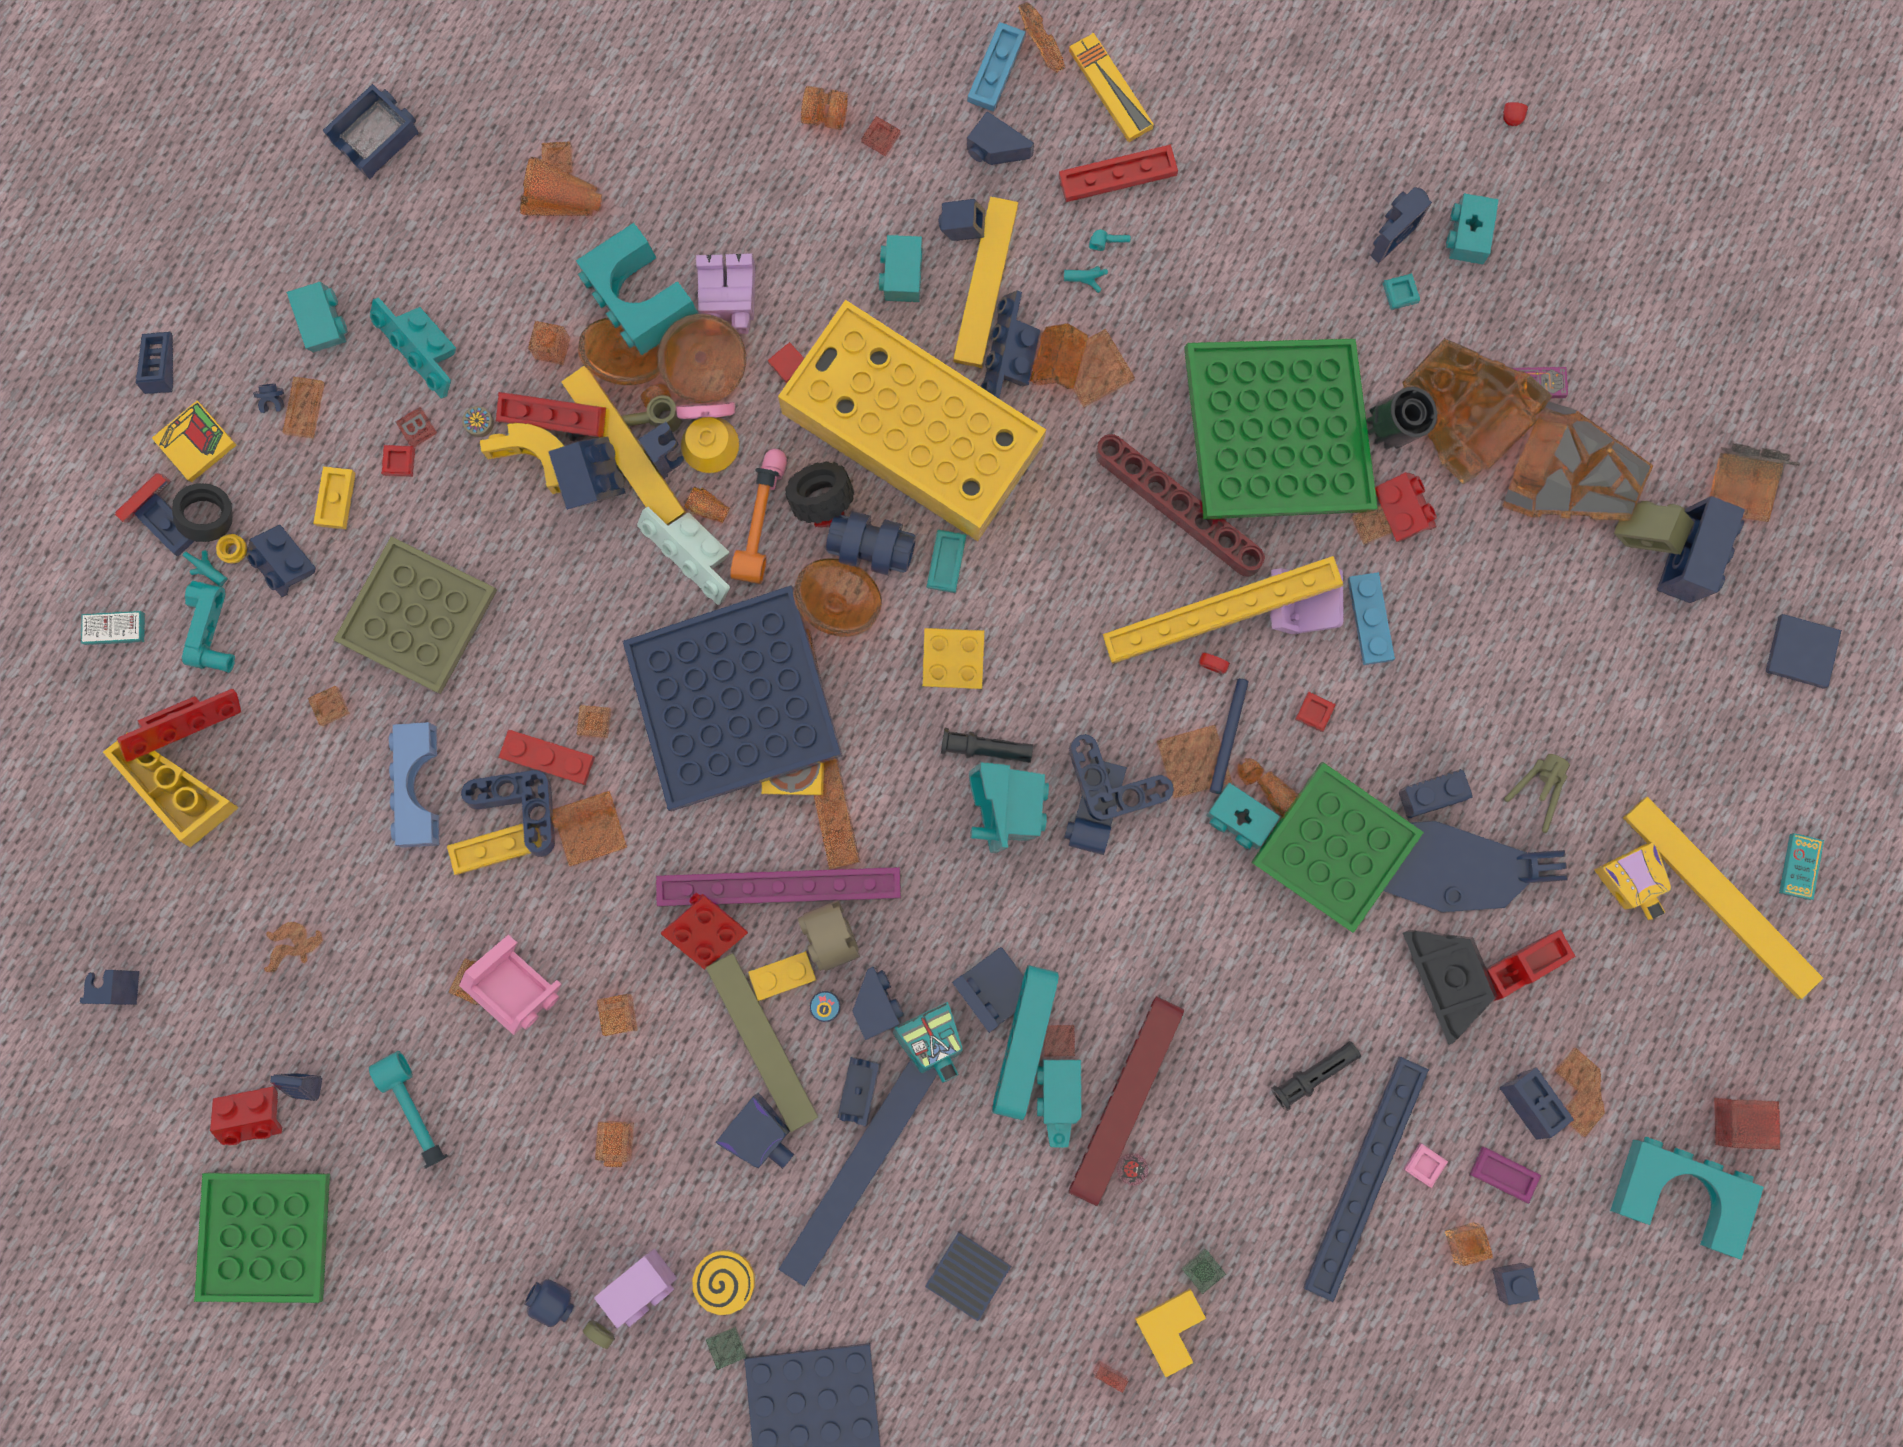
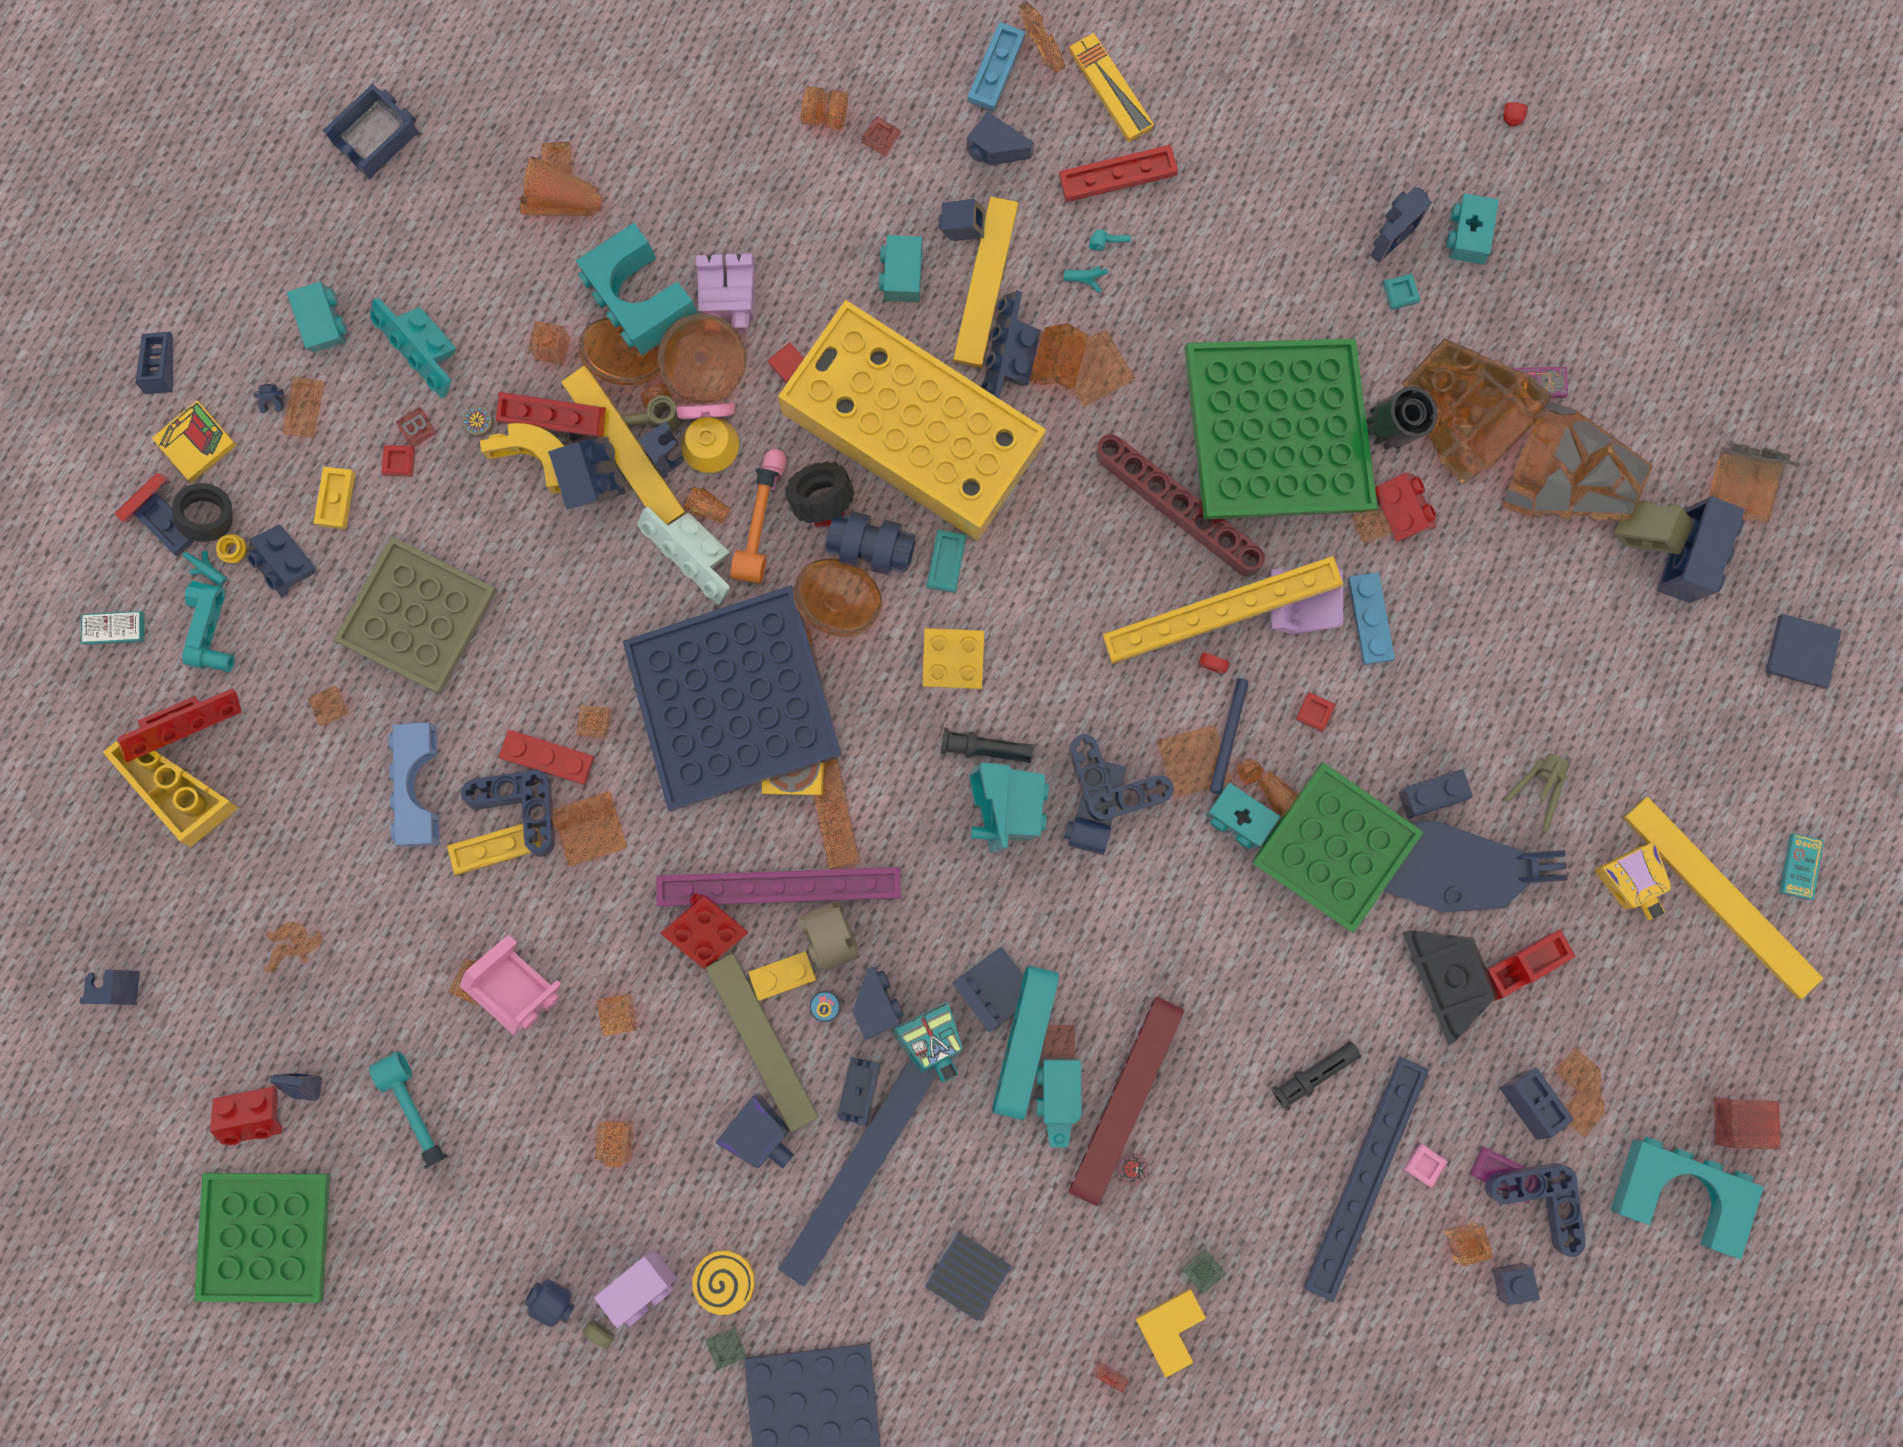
none -> dark blue beam [1485,1163,1585,1257]

